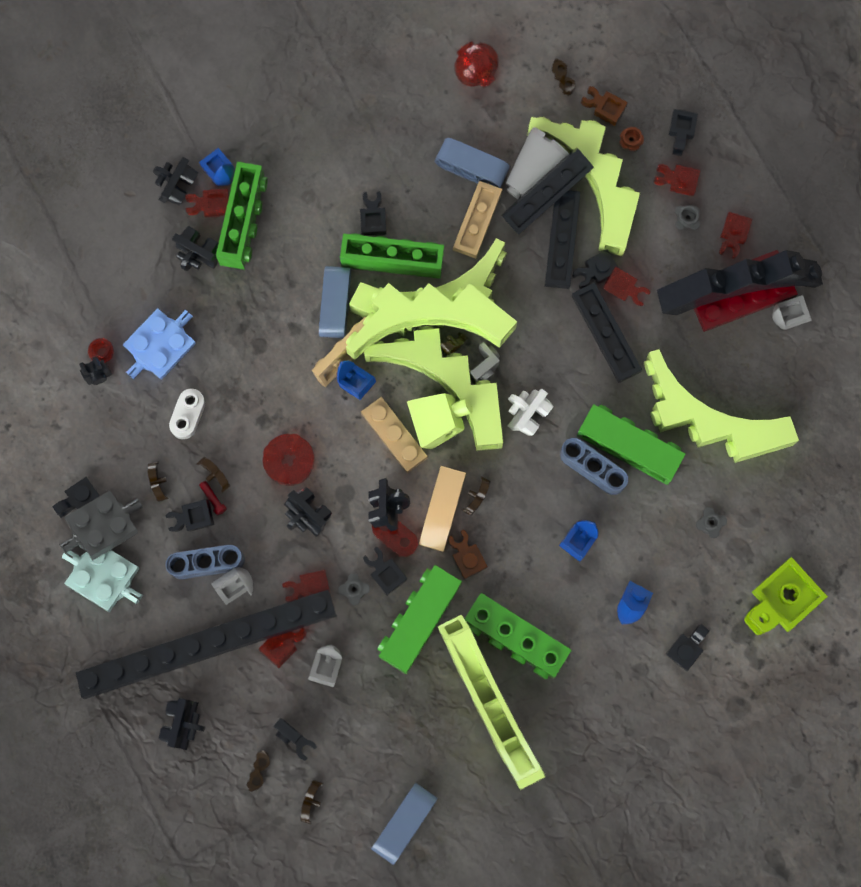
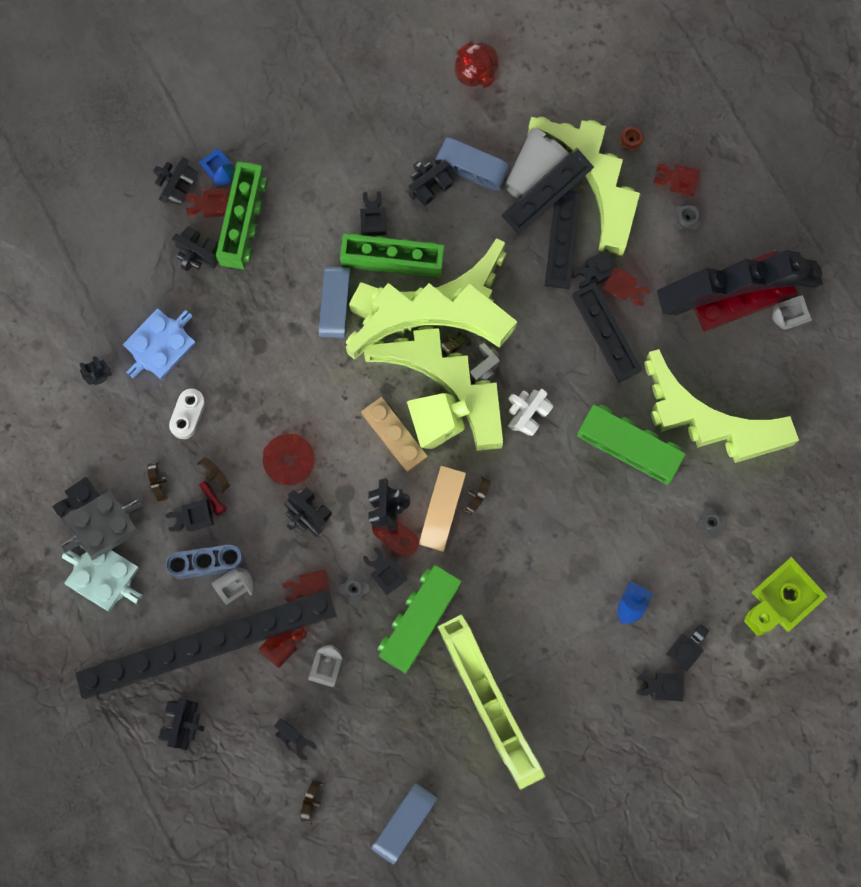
clear red plate [88,338,114,362] -> none
dark brown piece [247,750,270,792] -> none
tan plate [312,317,366,387] -> none
blue plate [336,360,376,400] -> none
reddish brown plate [448,530,488,580] -> none
tan plate [453,181,502,259] -> none
bright green brick [465,593,571,680] -> none
dark brown piece [551,58,575,96] -> none
blue plate [559,520,599,561] -> none
sand blue beam [560,438,628,495] -> none
reddish brown plate [581,86,628,126] -> none
black plate [668,109,698,156] -> none
clear red plate [719,212,752,259] -> none
none -> black hips [408,160,453,206]
none -> black plate [636,673,684,702]

